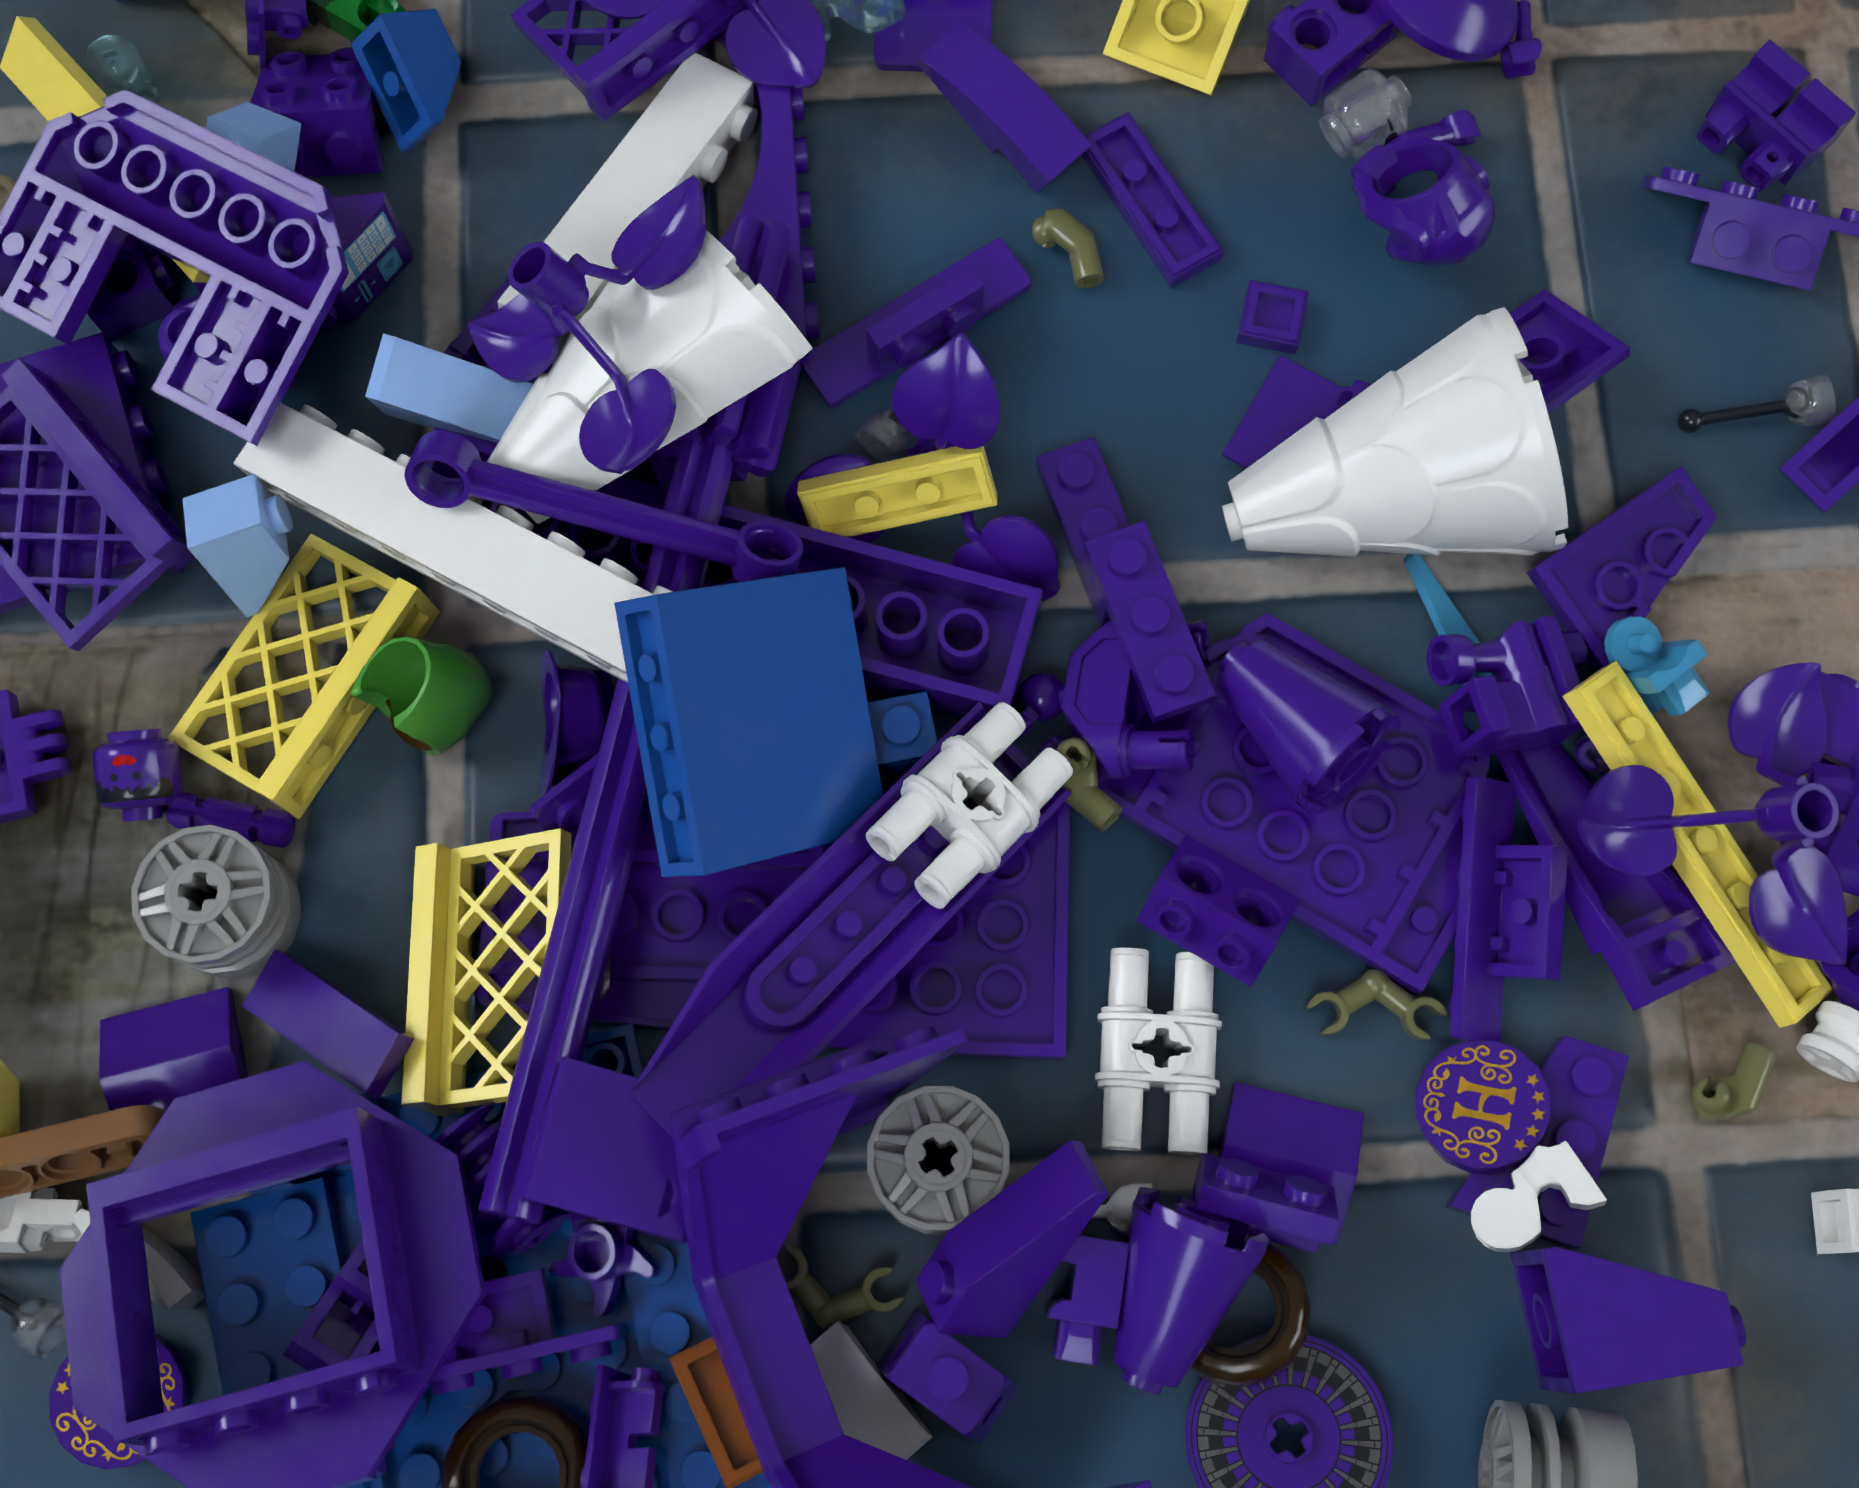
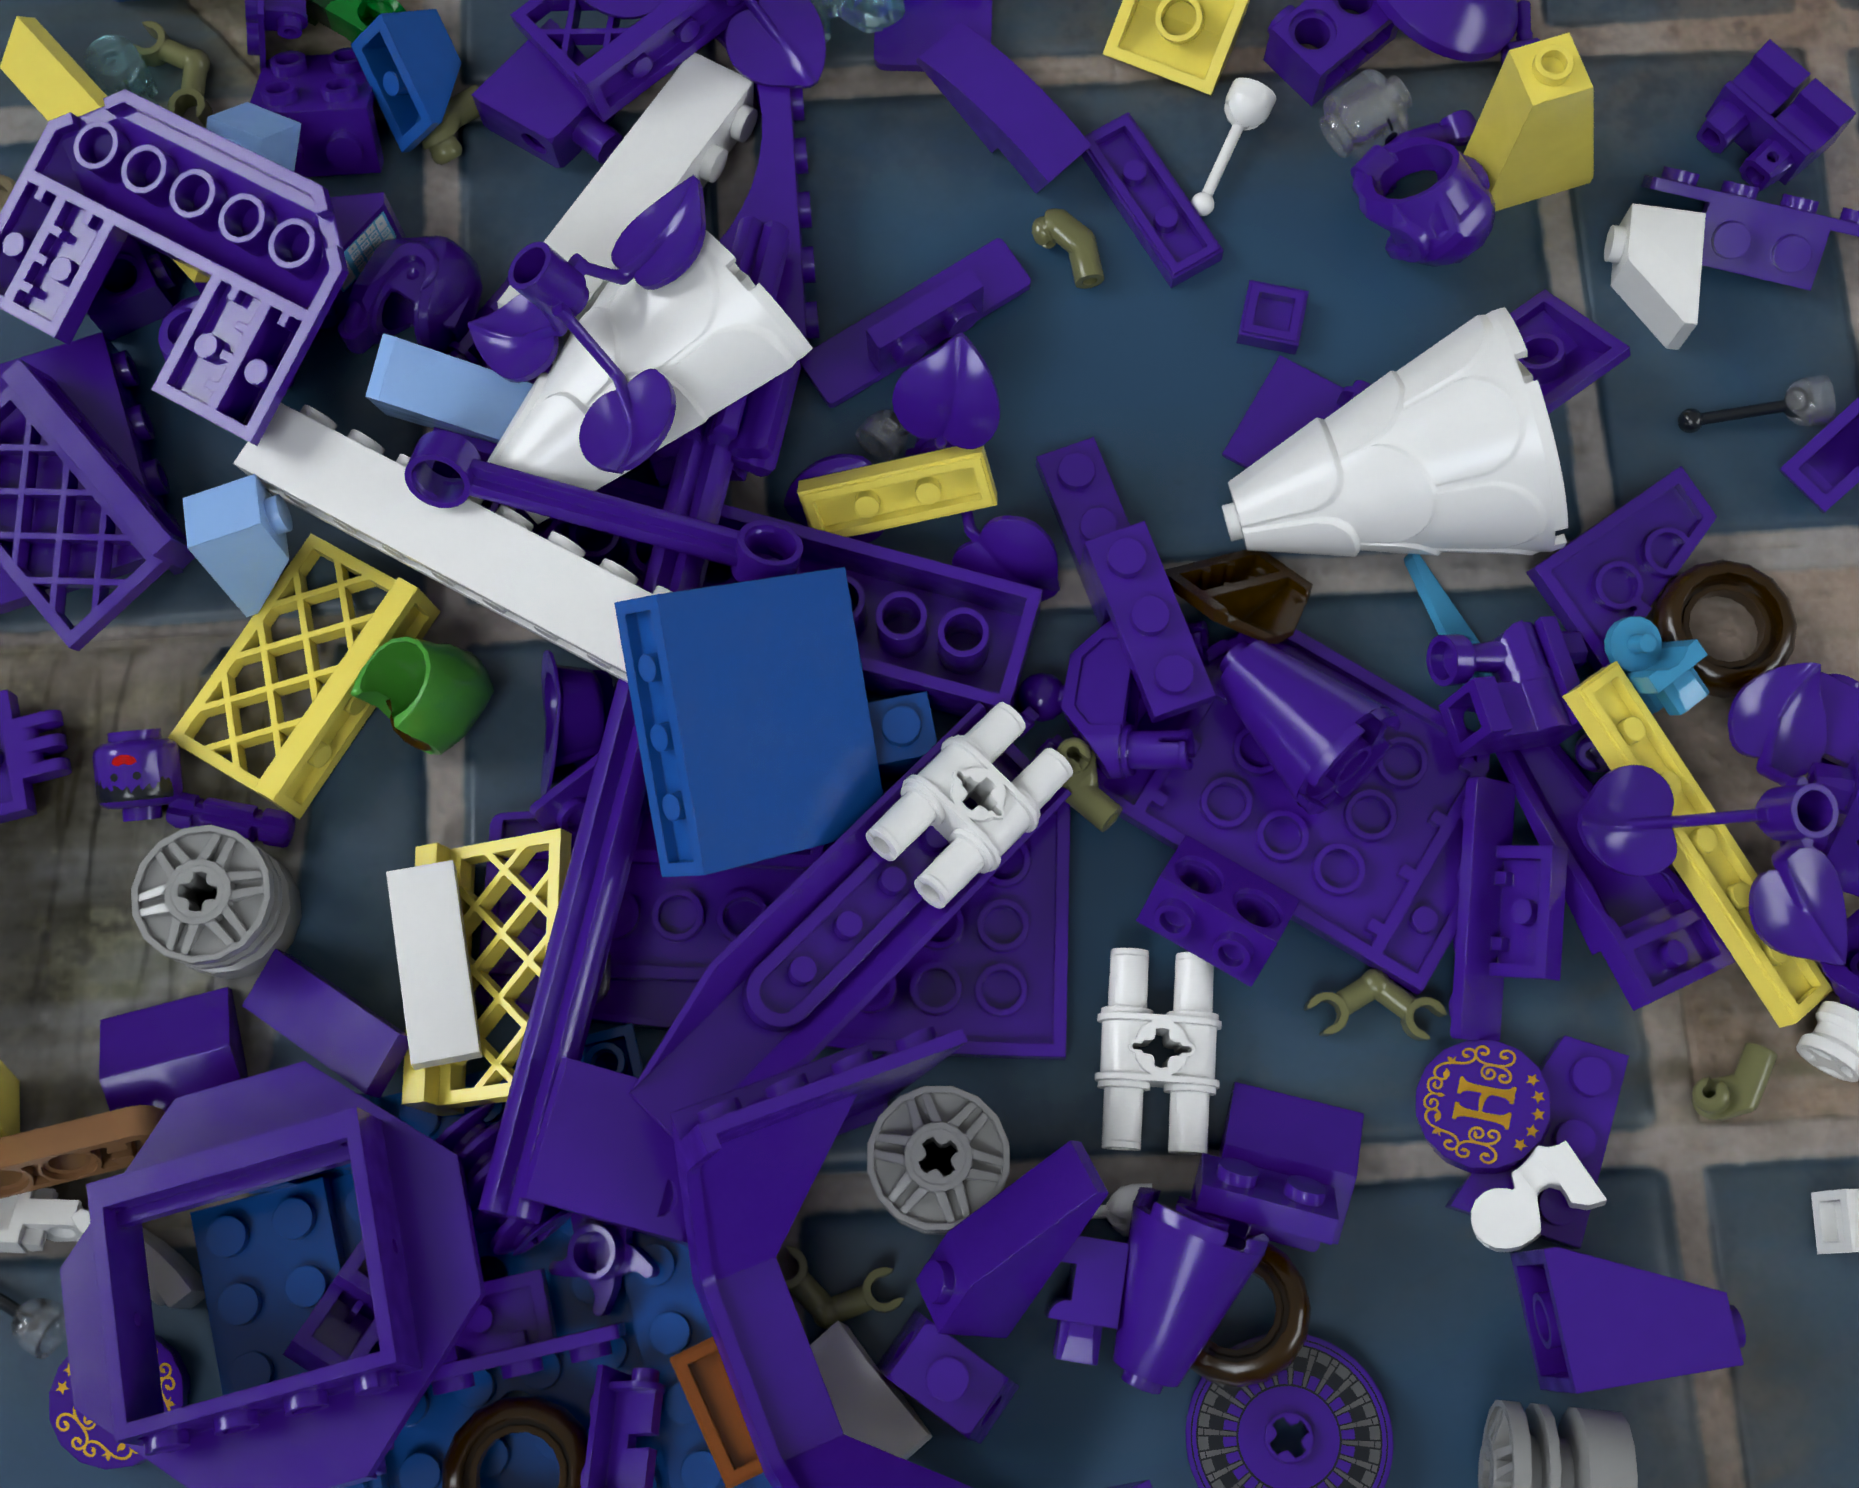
none -> olive arm [129,21,213,128]
none -> dark purple helmet [338,235,483,355]
none -> white tile [386,860,483,1070]
none -> olive arm [421,84,480,165]
none -> dark purple torso [472,18,623,168]
none -> dark brown slope [1165,549,1313,644]
none -> white hinge [1191,77,1276,216]
none -> light yellow slope [1464,32,1594,211]
none -> white slope [1604,203,1706,350]
none -> dark brown wheel [1652,559,1797,698]

